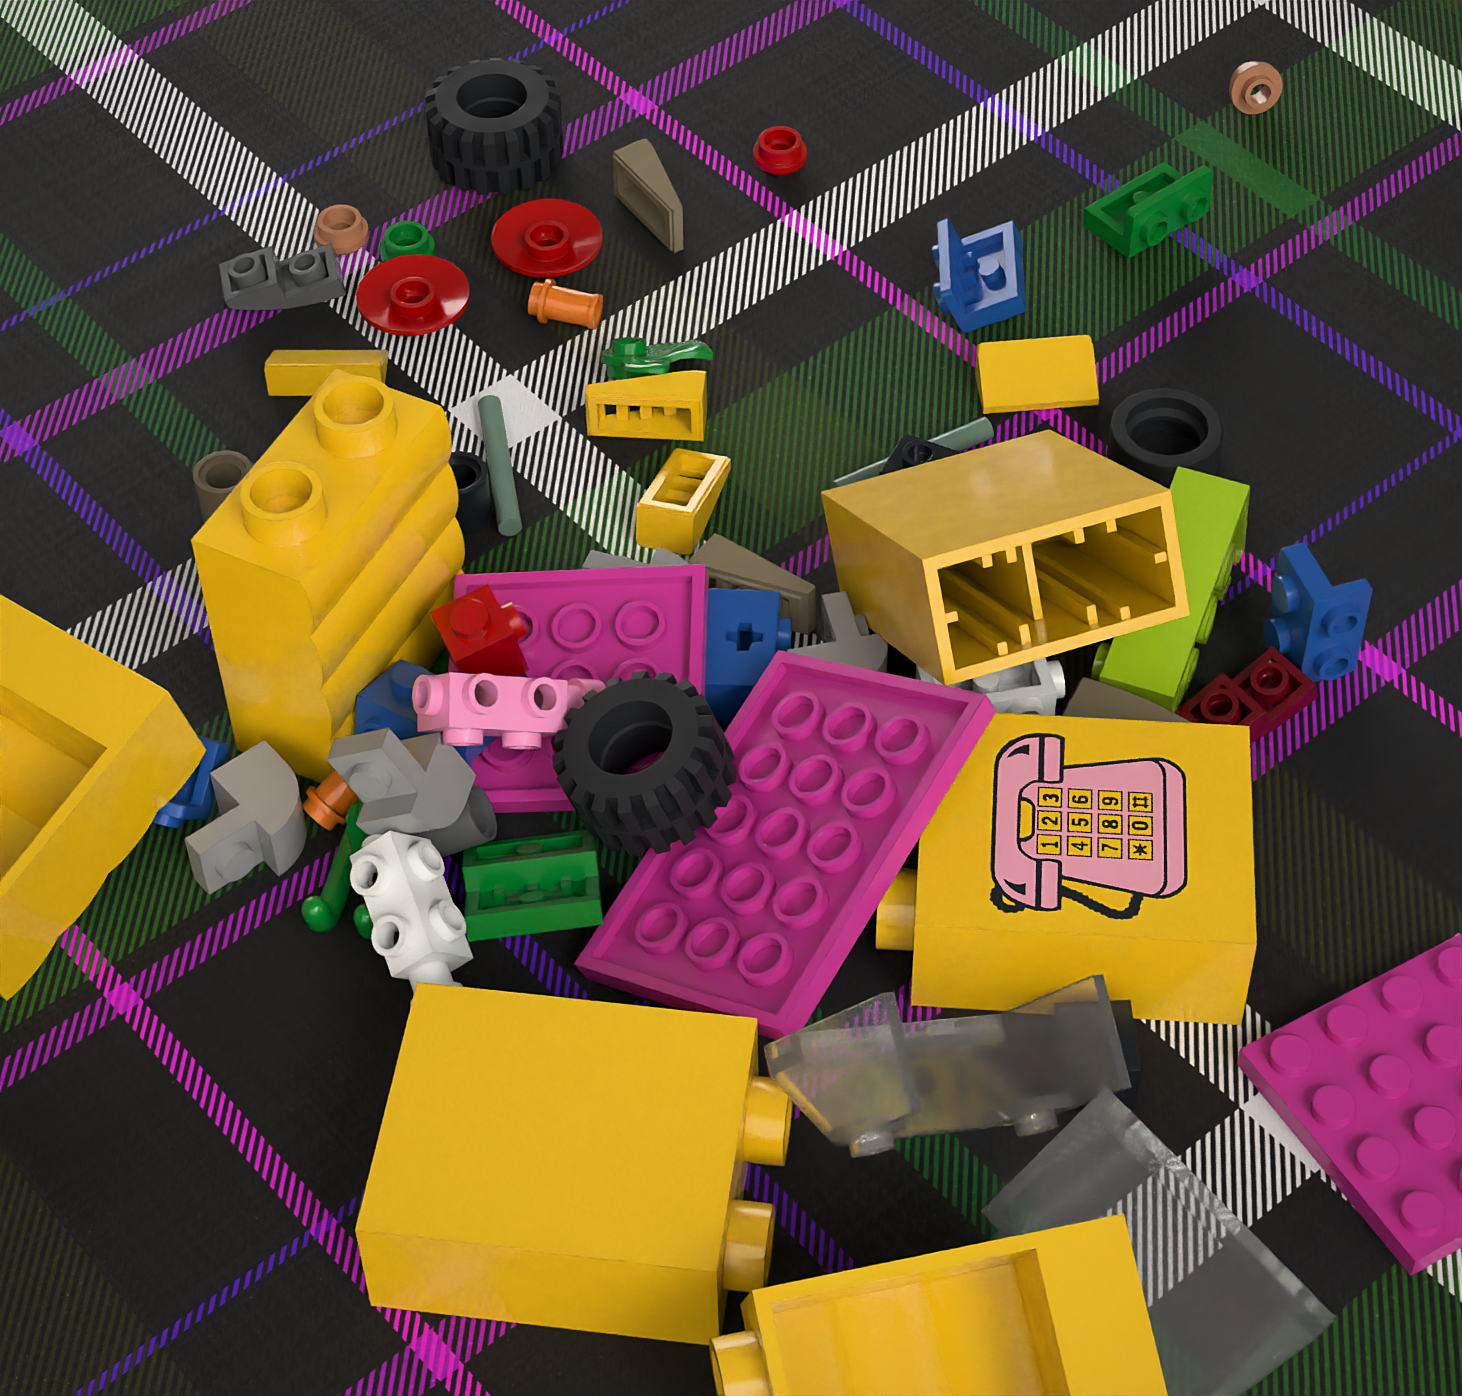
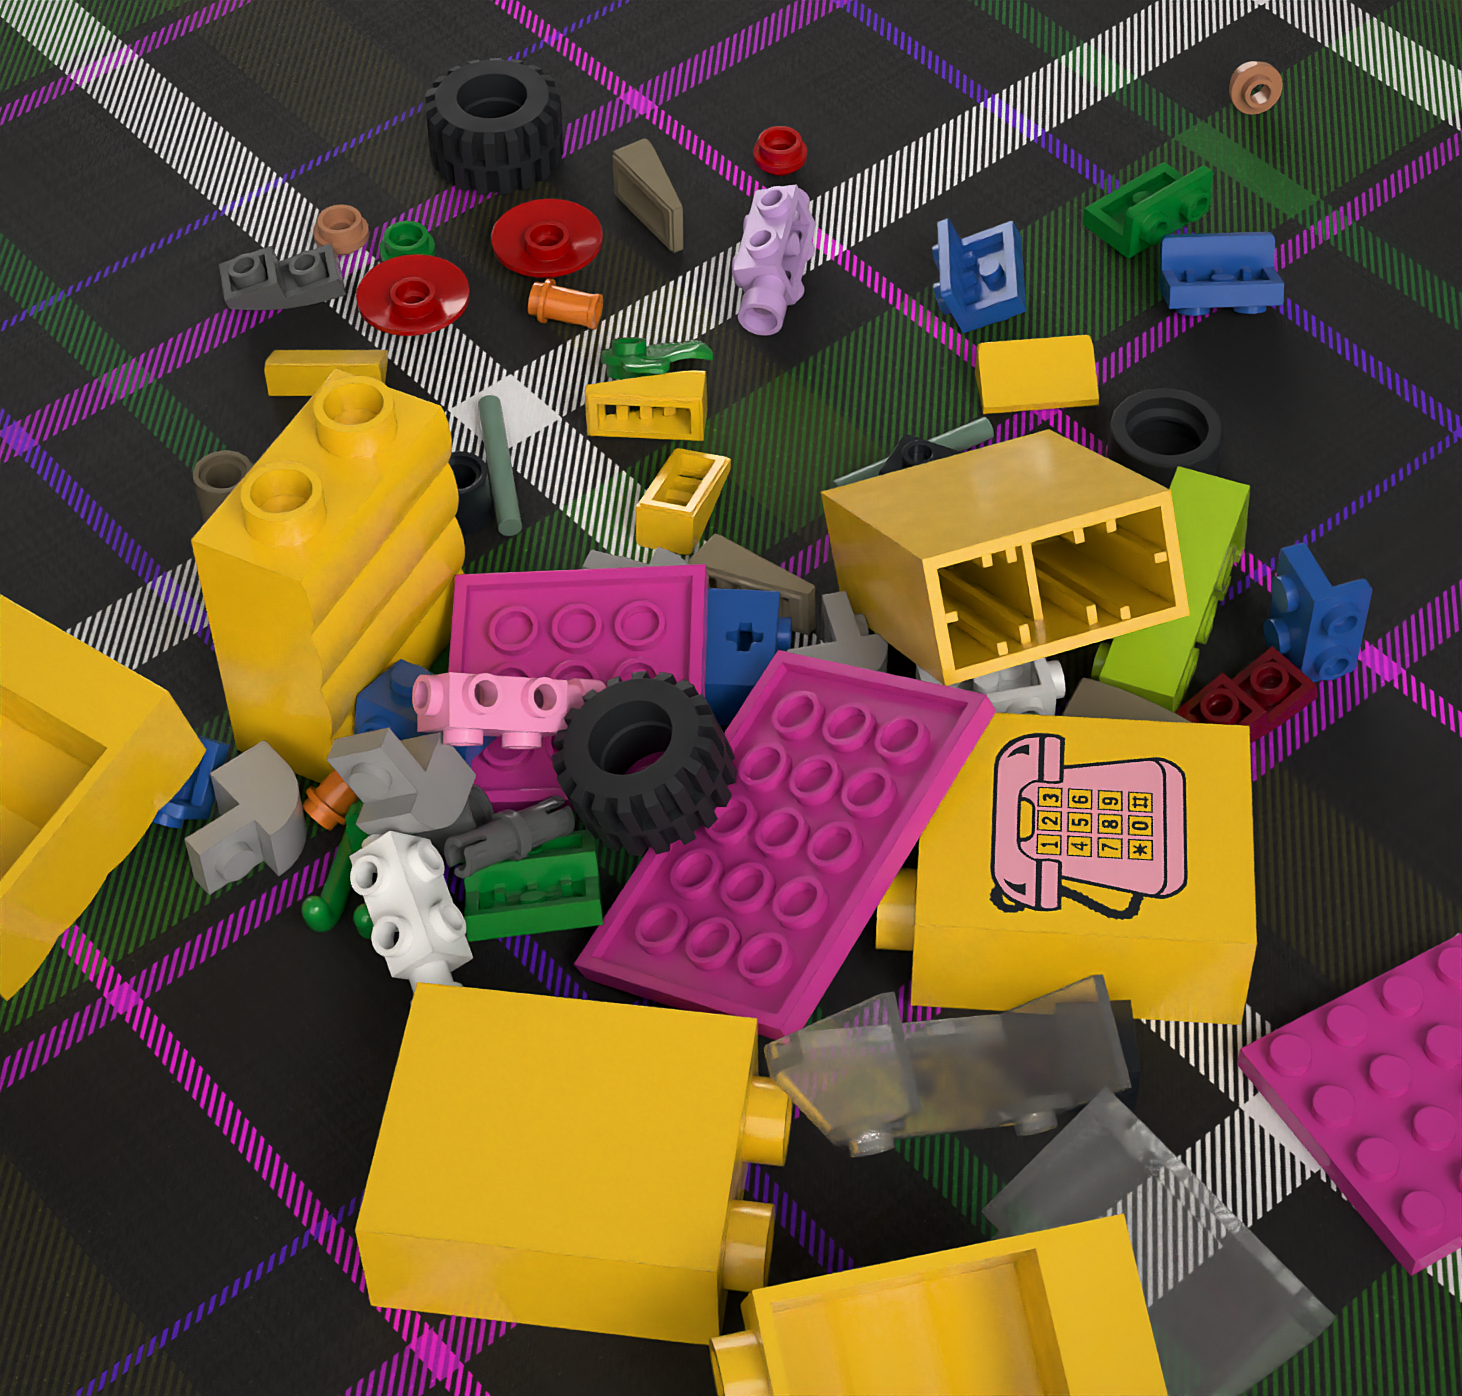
red brick [429,584,529,677] -> none
none -> dark grey pin [444,795,575,878]
none -> lavender brick [732,184,816,335]
none -> blue bracket [1159,232,1284,316]

